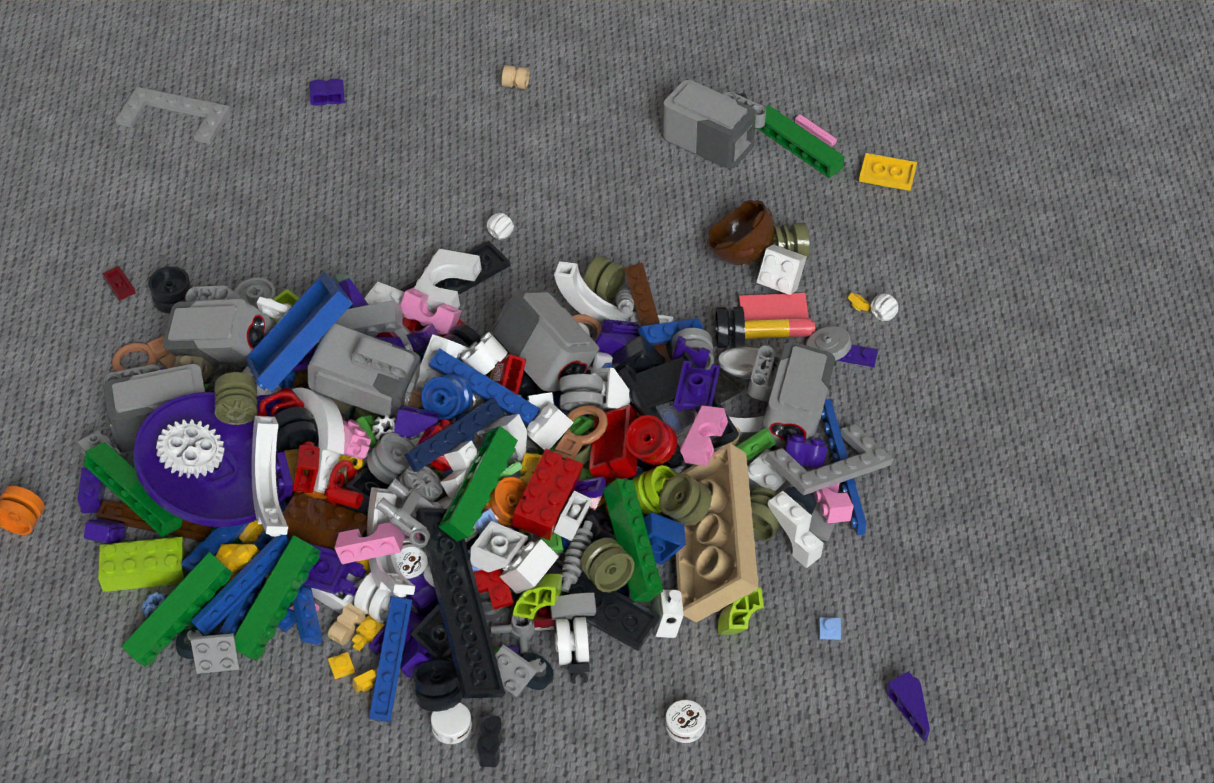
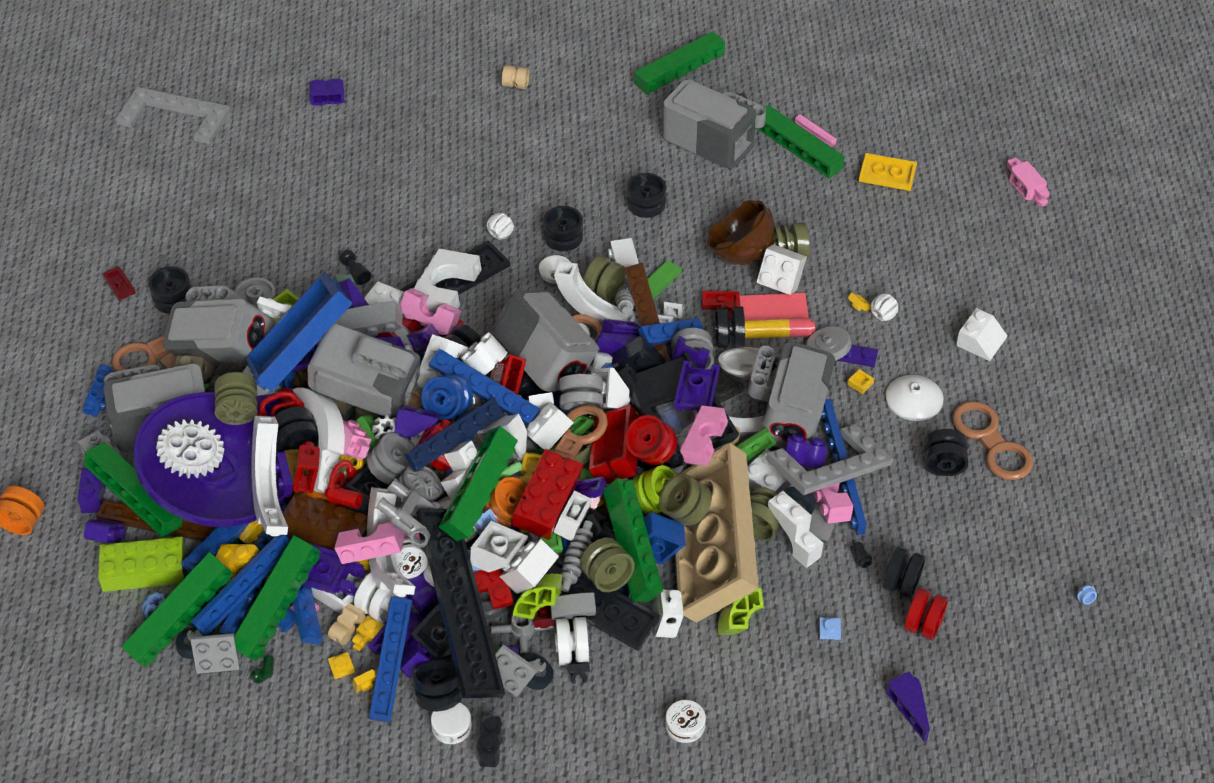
none -> blue brick [82,365,113,417]
none -> dark green arm [250,656,274,683]
none -> black piece [339,250,372,285]
none -> white piece [539,255,571,284]
none -> black wheel [543,206,583,251]
none -> white brick [608,238,639,278]
none -> black wheel [627,173,666,218]
none -> green brick [634,31,725,95]
none -> bright green tile [648,260,682,300]
none -> white slope [663,302,684,319]
none -> red plate [702,291,740,318]
none -> yellow plate [847,369,875,394]
none -> black pin [850,542,872,568]
none -> black wheel [883,546,926,599]
none -> white dish [886,375,944,421]
none -> red wheel [904,587,949,641]
none -> black wheel [924,429,969,476]
none -> nougat bar [953,401,1033,480]
none -> white slope [956,308,1007,361]
none -> bright pink hinge [1007,158,1050,206]
none -> light blue plate [1077,585,1097,605]

